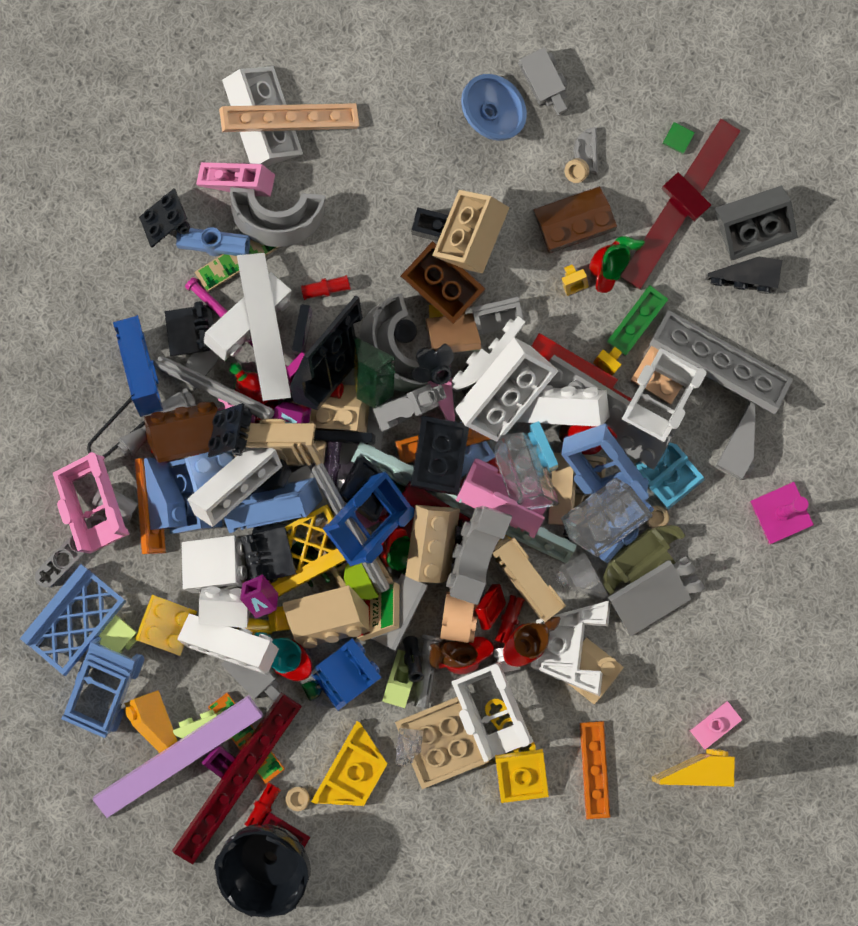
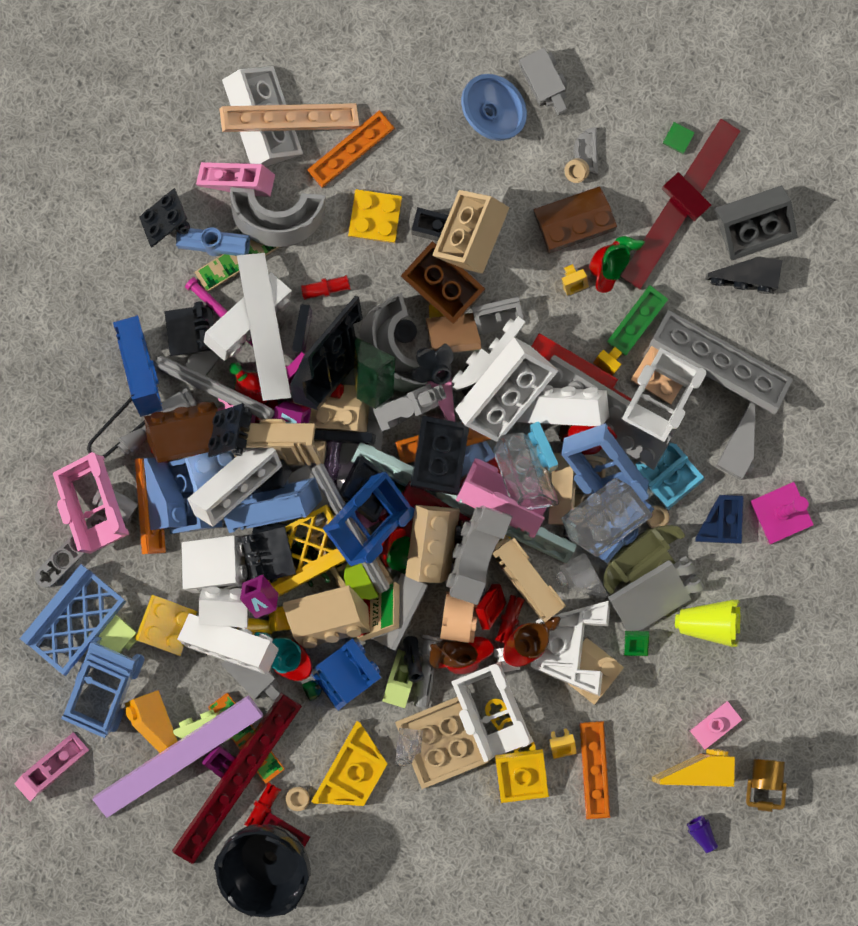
none -> bright pink slope [15,732,89,802]
none -> orange tile [307,110,395,189]
none -> yellow plate [348,189,402,244]
none -> yellow tile [549,728,577,759]
none -> green tile [624,631,649,656]
none -> neon yellow cone [675,599,741,647]
none -> dark purple cone [687,815,718,853]
none -> dark blue wing [695,495,743,544]
none -> pearl gold piece [746,759,787,812]

